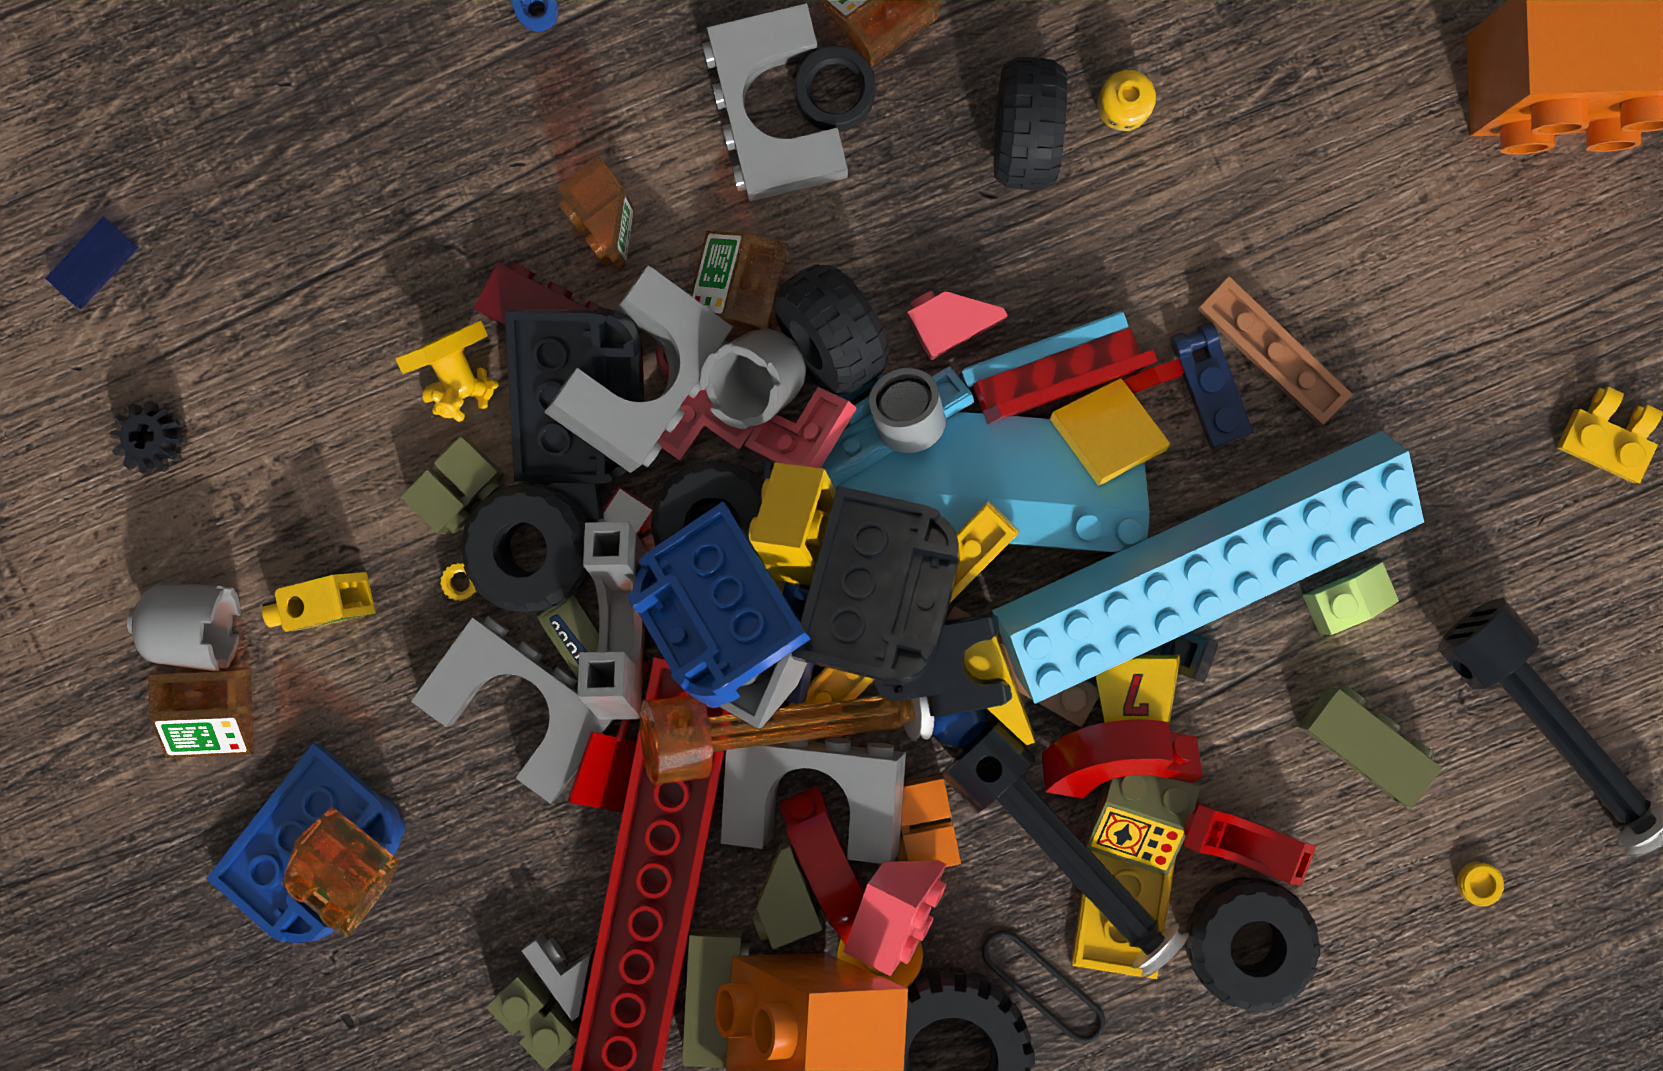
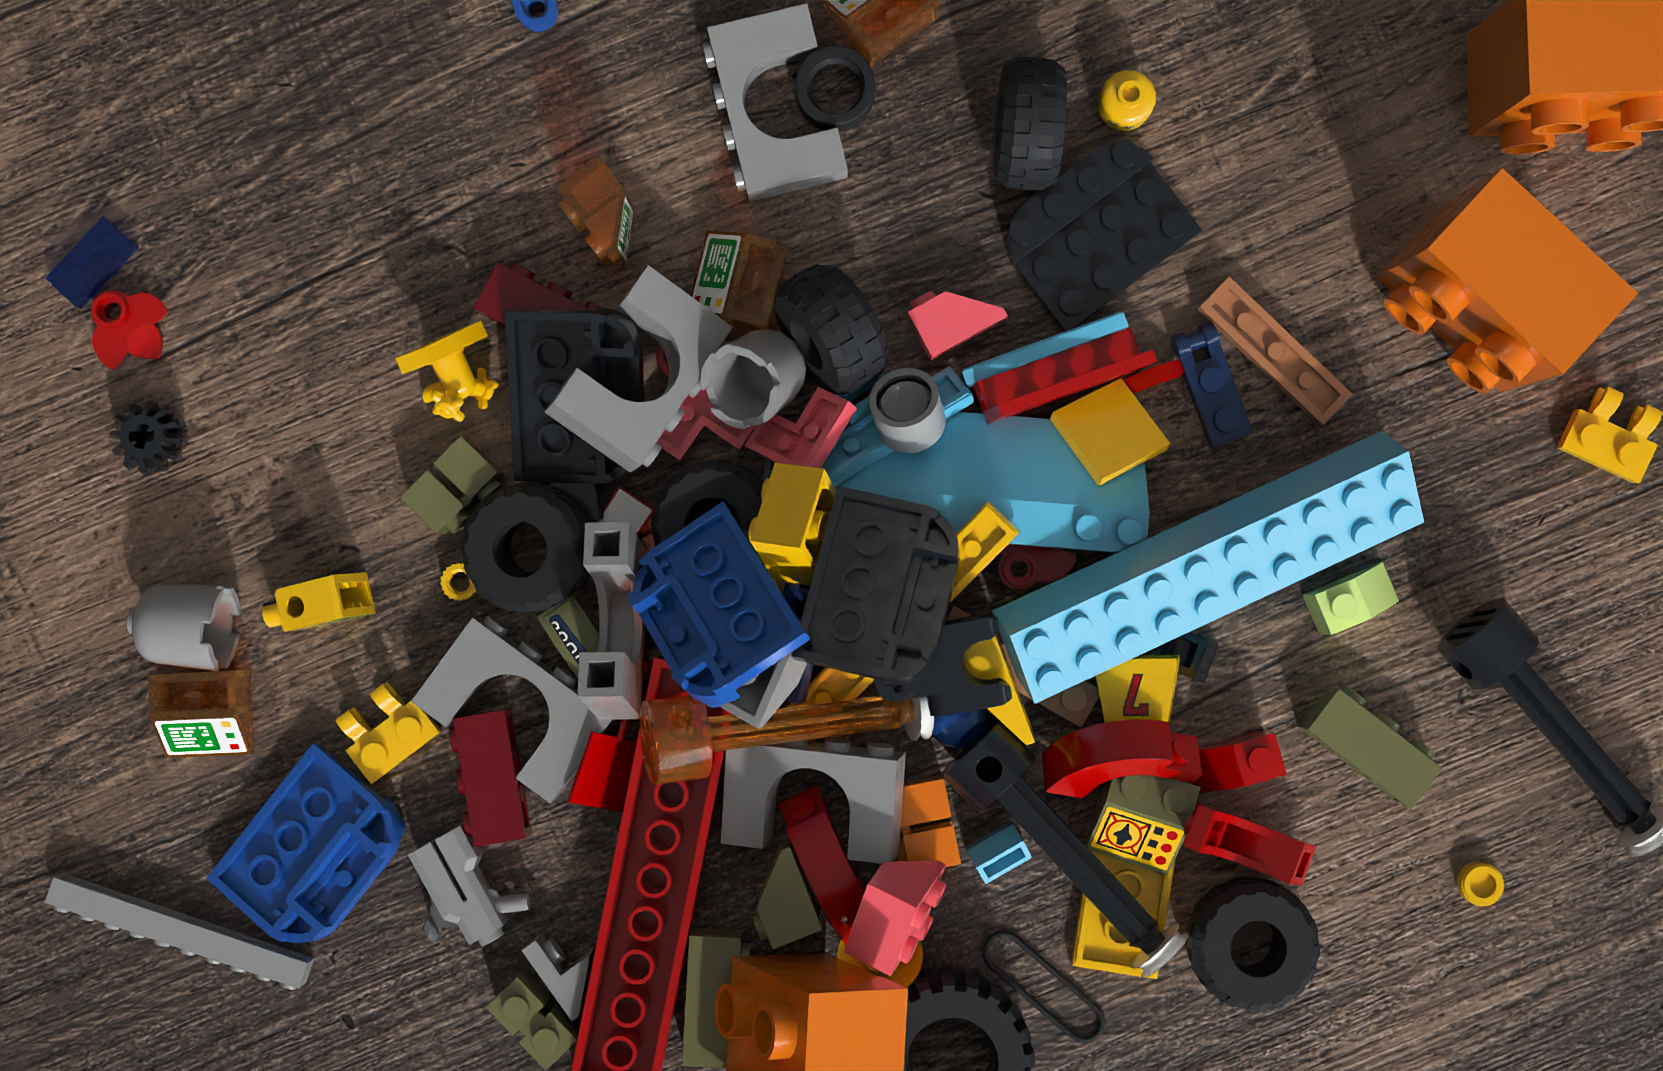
clear orange slope [282,807,400,938] -> none
none -> light grey piece [44,873,314,990]
none -> red plate [91,290,168,370]
none -> yellow plate [335,681,442,784]
none -> light grey piece [408,824,530,947]
none -> dark red brick [449,707,532,847]
none -> medium azure piece [965,821,1032,884]
none -> red plate [997,545,1077,590]
none -> black plate [1007,140,1203,332]
none -> red slope [1191,729,1287,793]
none -> orange brick [1376,168,1638,394]

